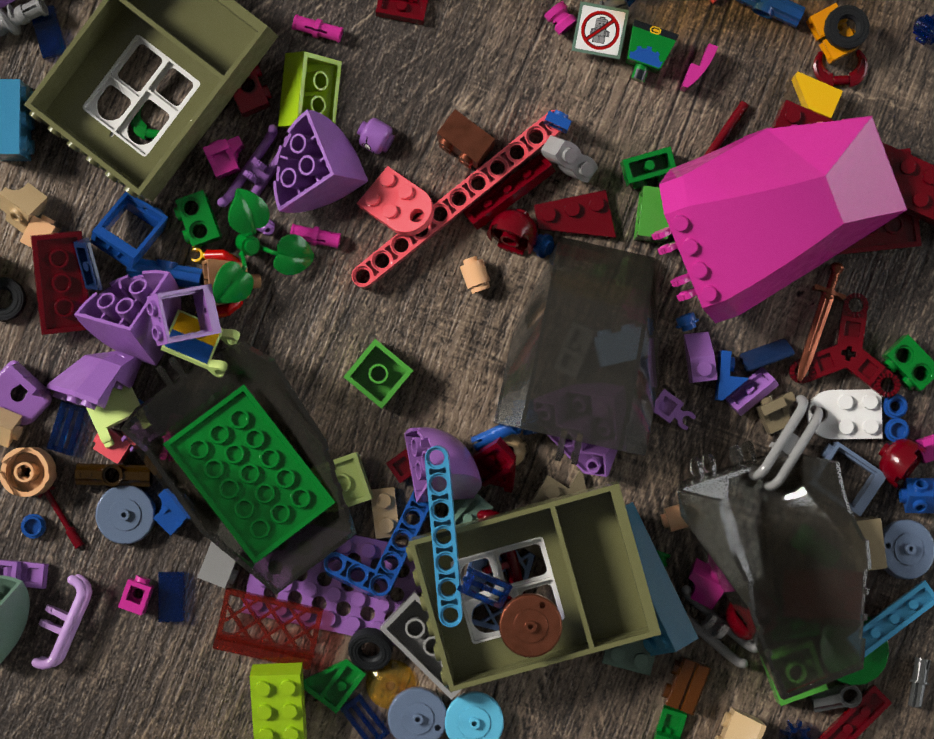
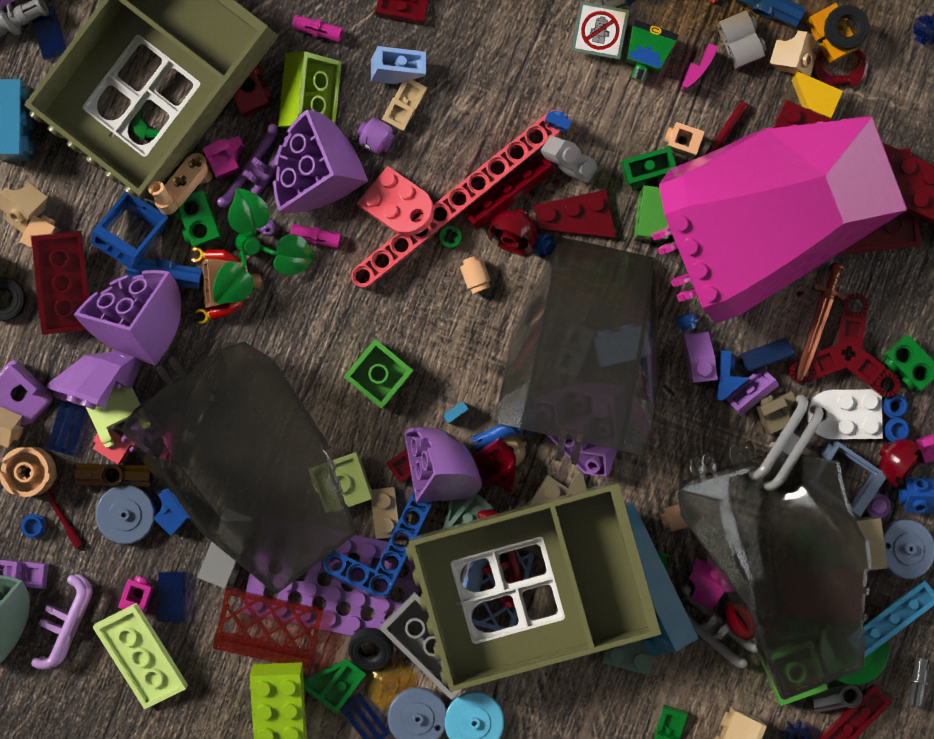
dark blue slope [73,237,103,291] -> none
medium lavender window [146,284,222,346] -> none
flag [161,309,240,378] -> none
green plate [163,385,336,565] -> none
dark azure beam [425,445,463,627] -> none
copper brick [437,109,495,170] -> none
clear blue tile [457,566,513,609] -> none
copper wheel [499,593,562,657] -> none
dark pink wheel [544,1,577,36] -> none
medium lavender plate [649,389,696,430] -> none
reddish brown brick [661,655,711,715] -> none
none -> yellowish green plate [93,603,188,709]
none -> light nougat beam [148,153,213,215]
none -> light blue slope [371,46,426,84]
none -> tan slope [382,80,428,131]
none -> green bush [439,226,462,249]
none -> dark azure tile [443,402,468,424]
none -> light nougat brick [664,122,704,158]
none -> light grey brick [717,11,767,70]
none -> tan brick [770,31,816,76]
none -> medium lavender plate [866,493,891,518]

